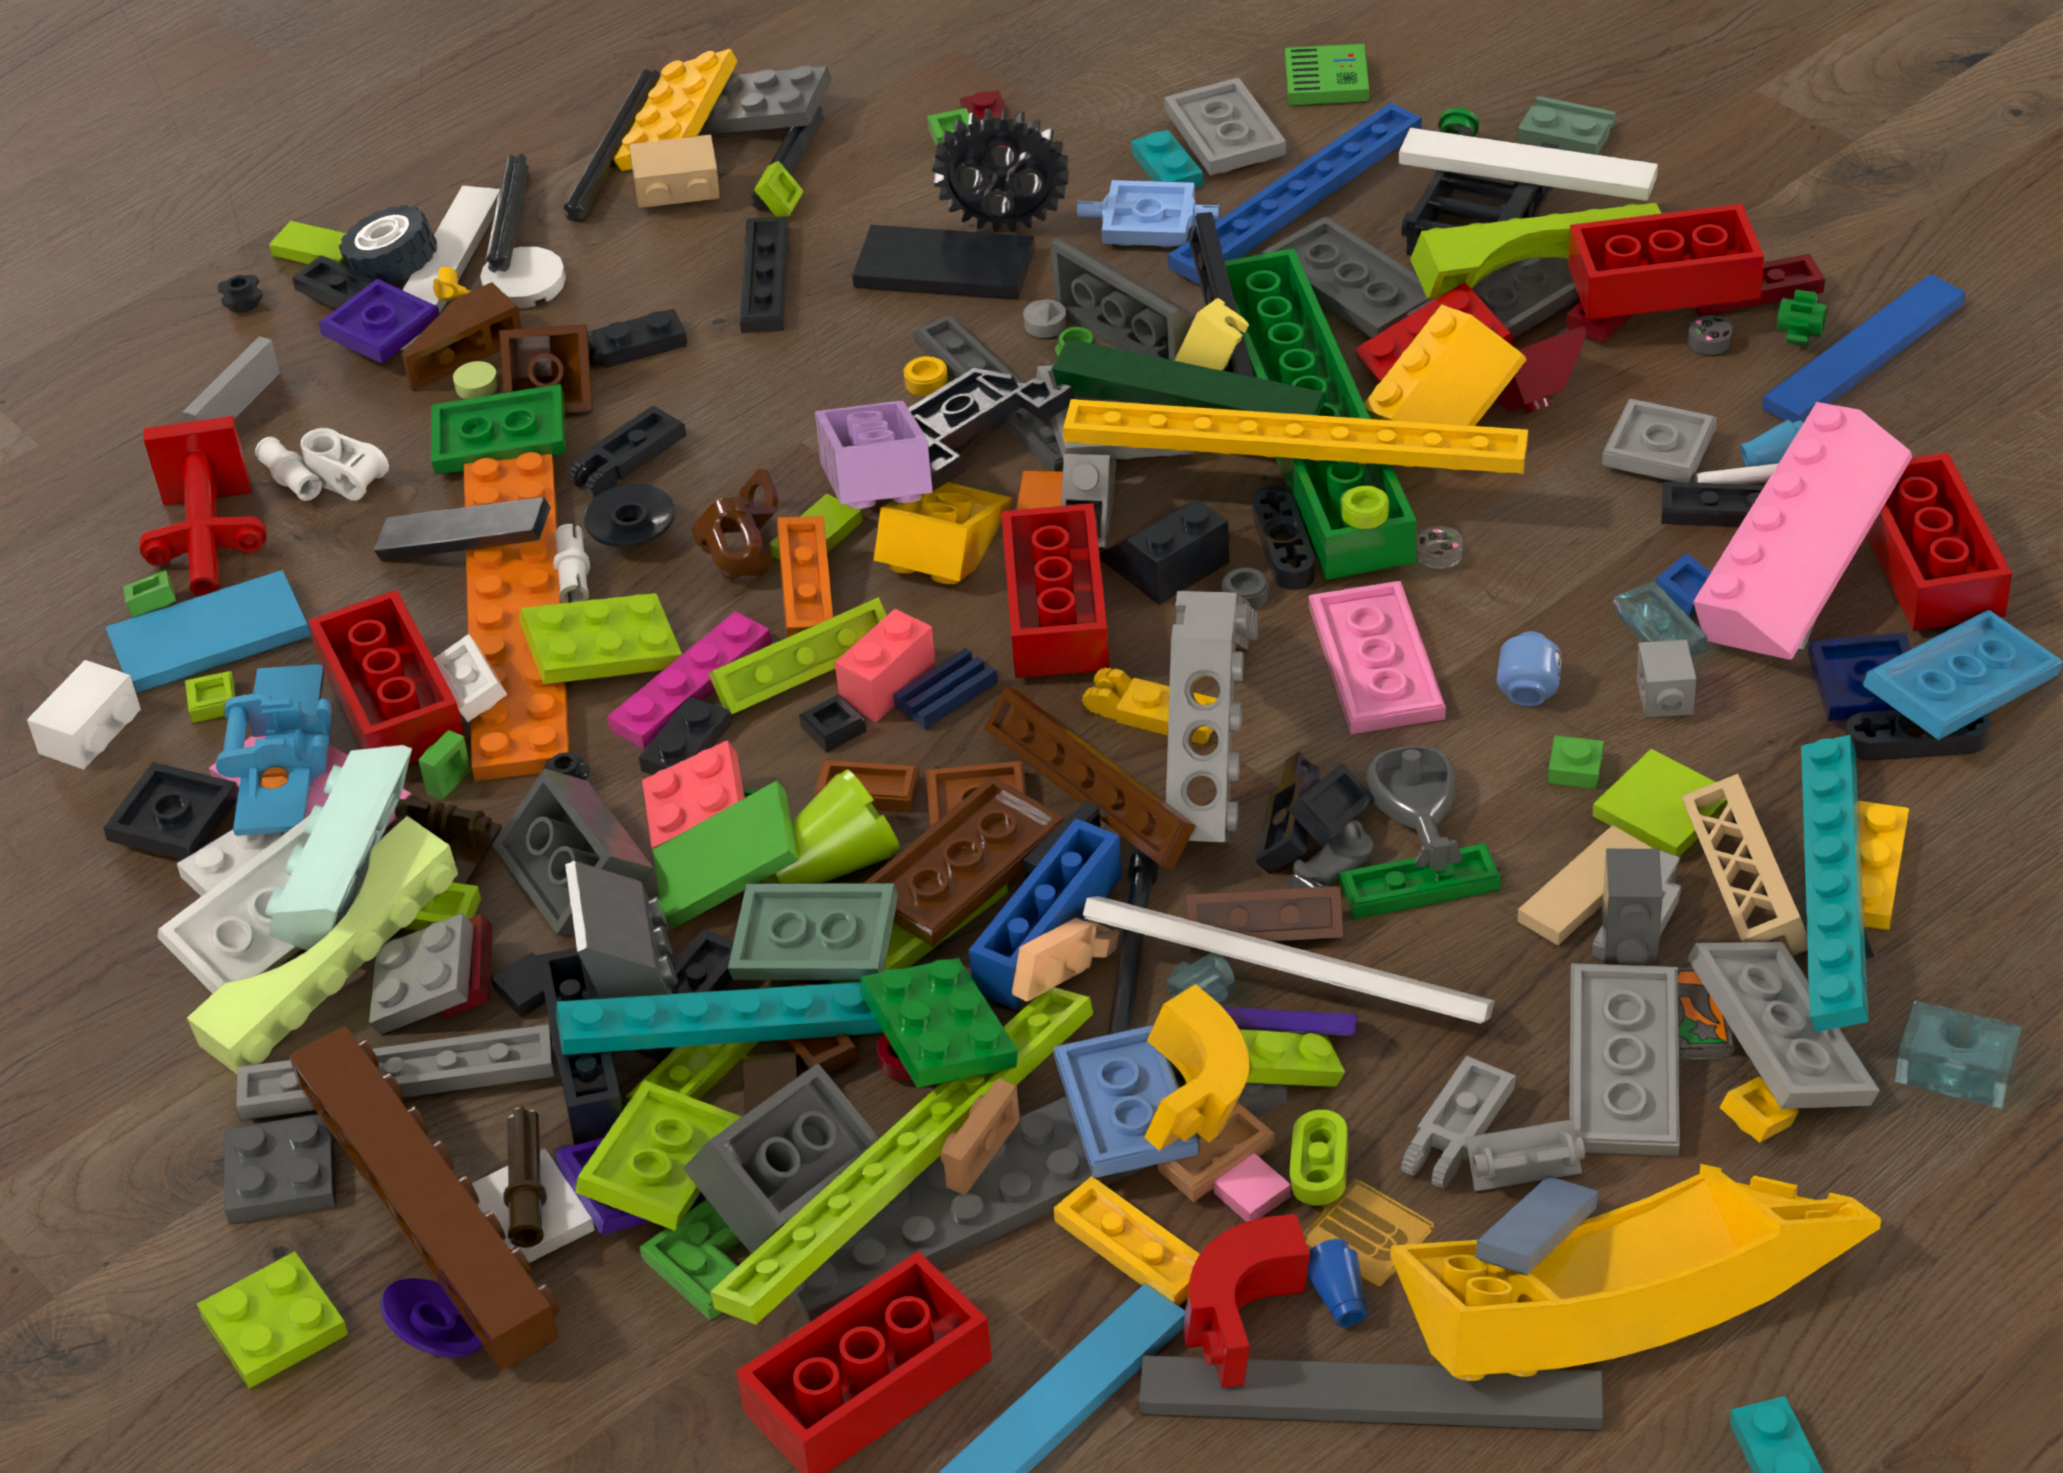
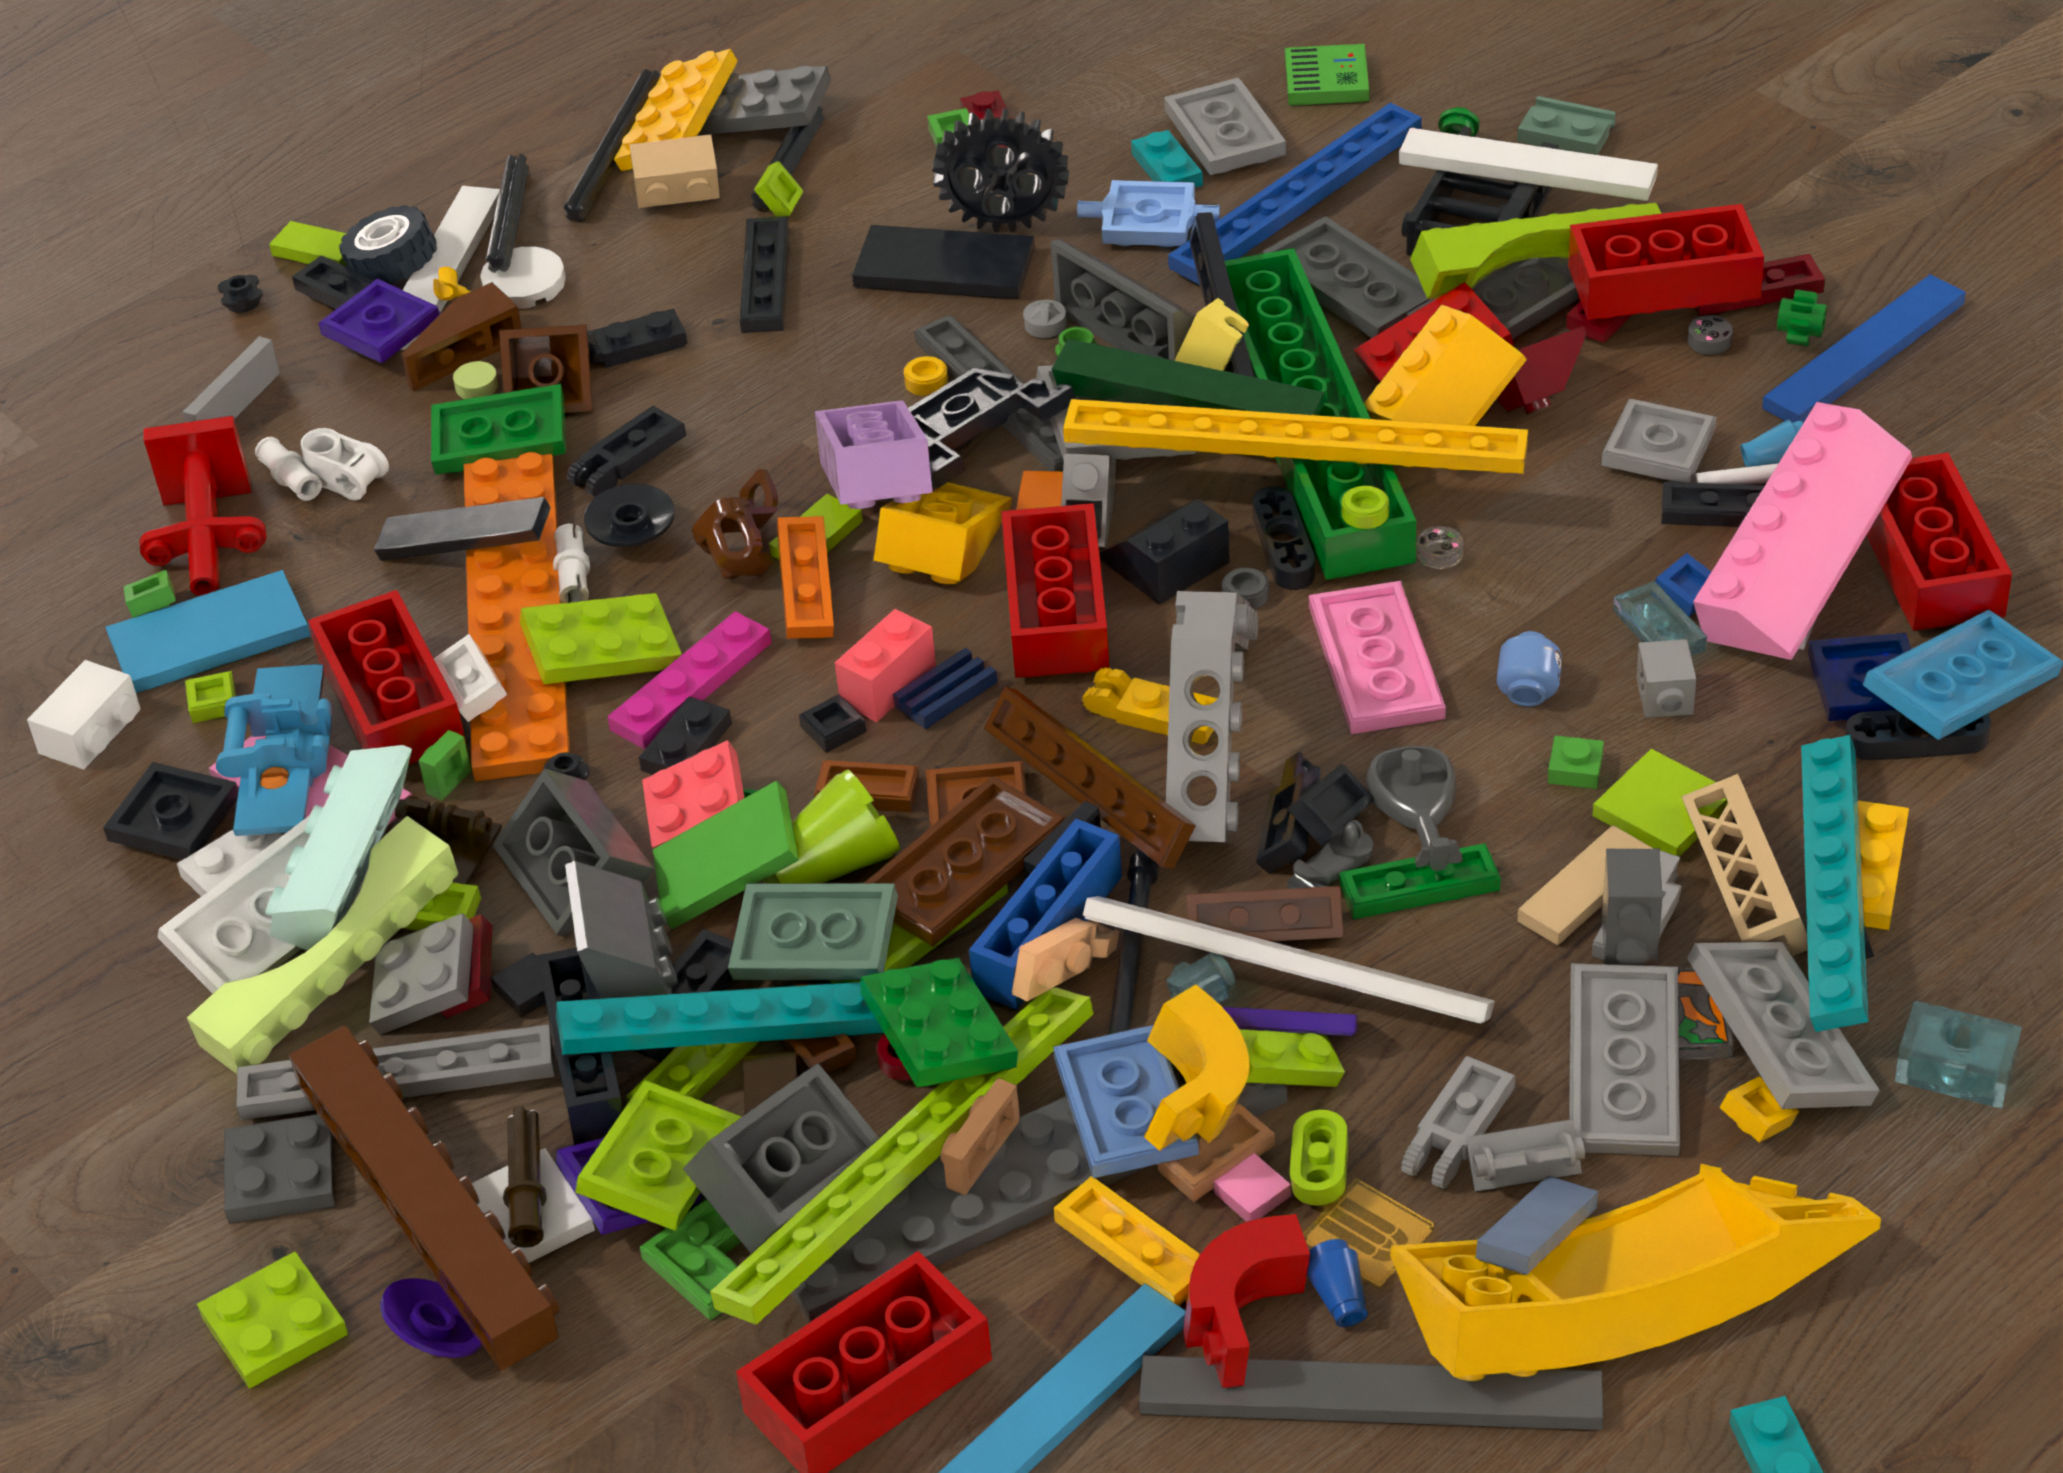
lime plate [708,597,887,715] -> none

